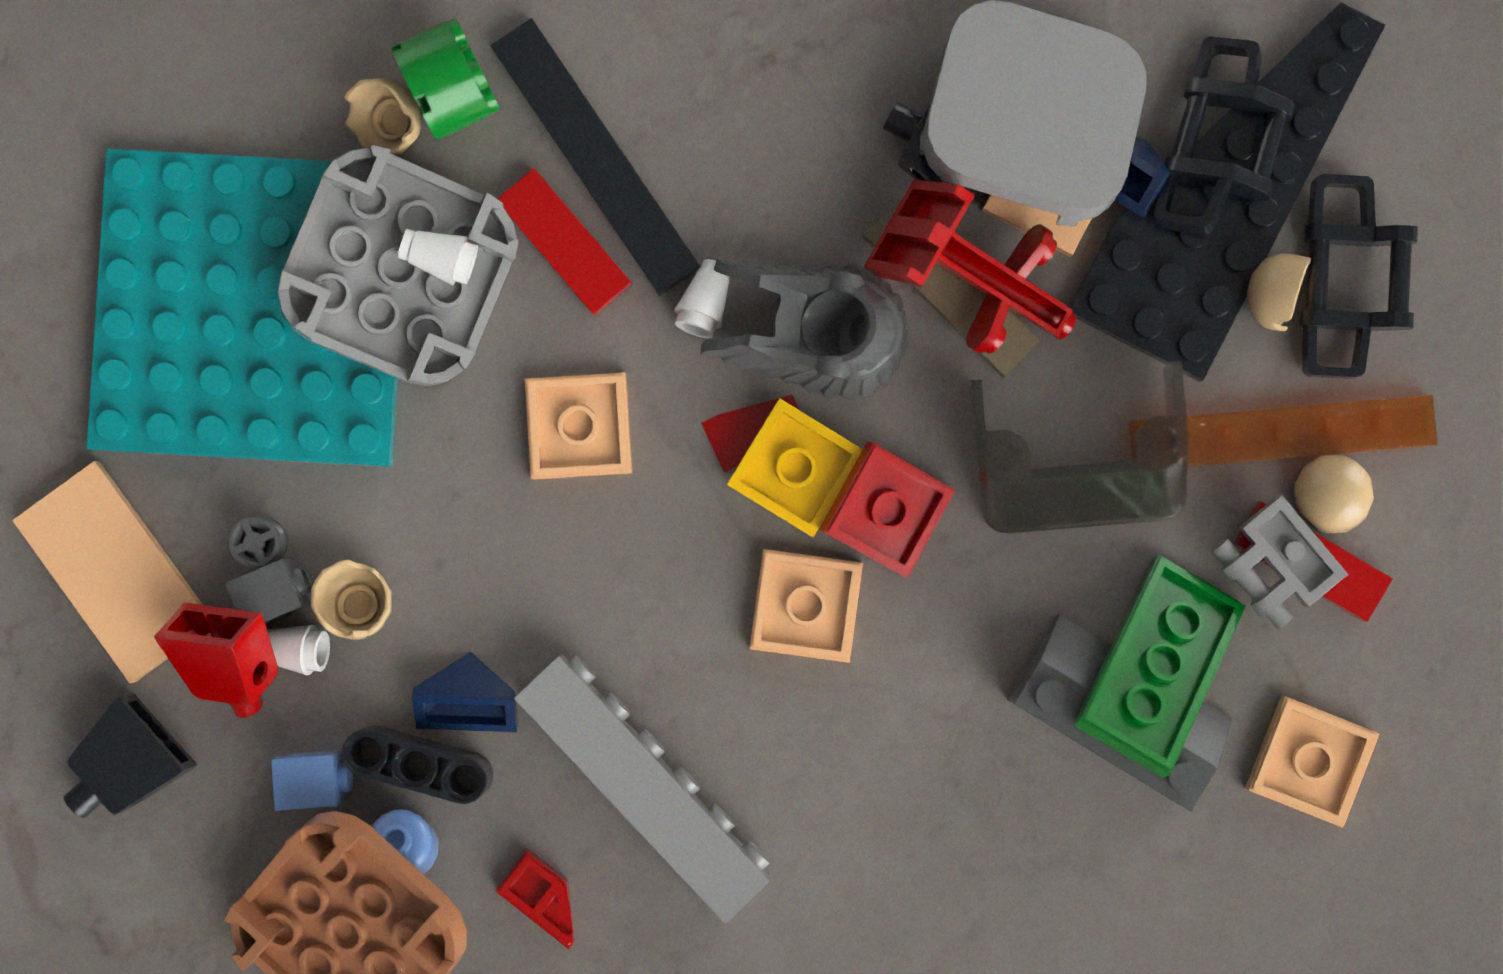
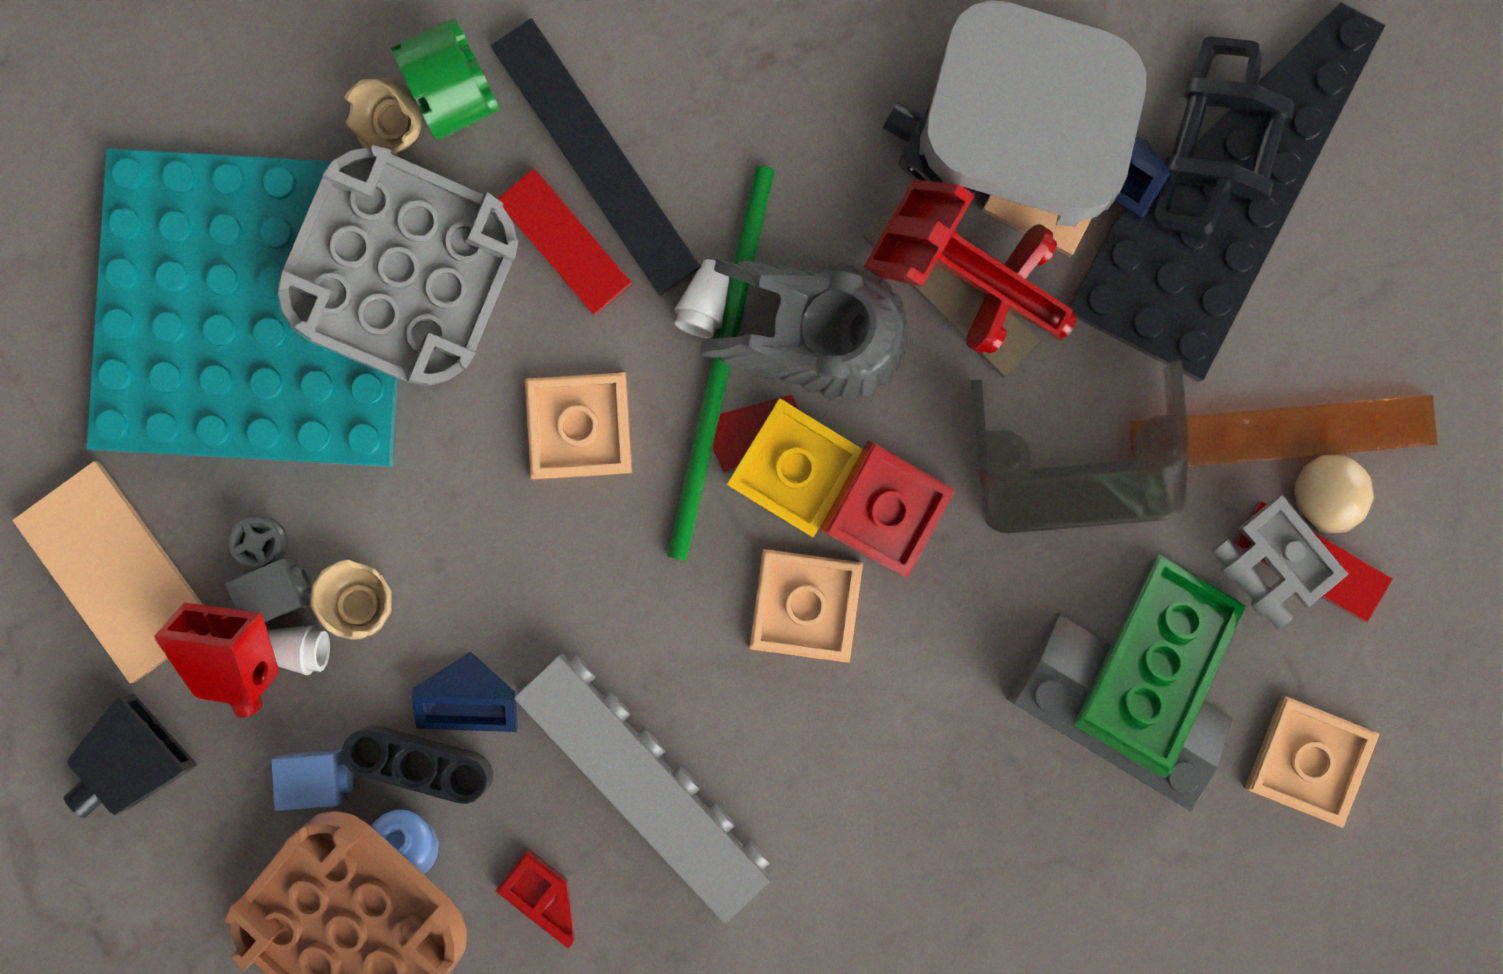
white cone [398,229,478,286] -> none
tan hair [1247,253,1311,331] -> none
black bar [1300,174,1418,379] -> none
none -> green piece [667,165,775,561]

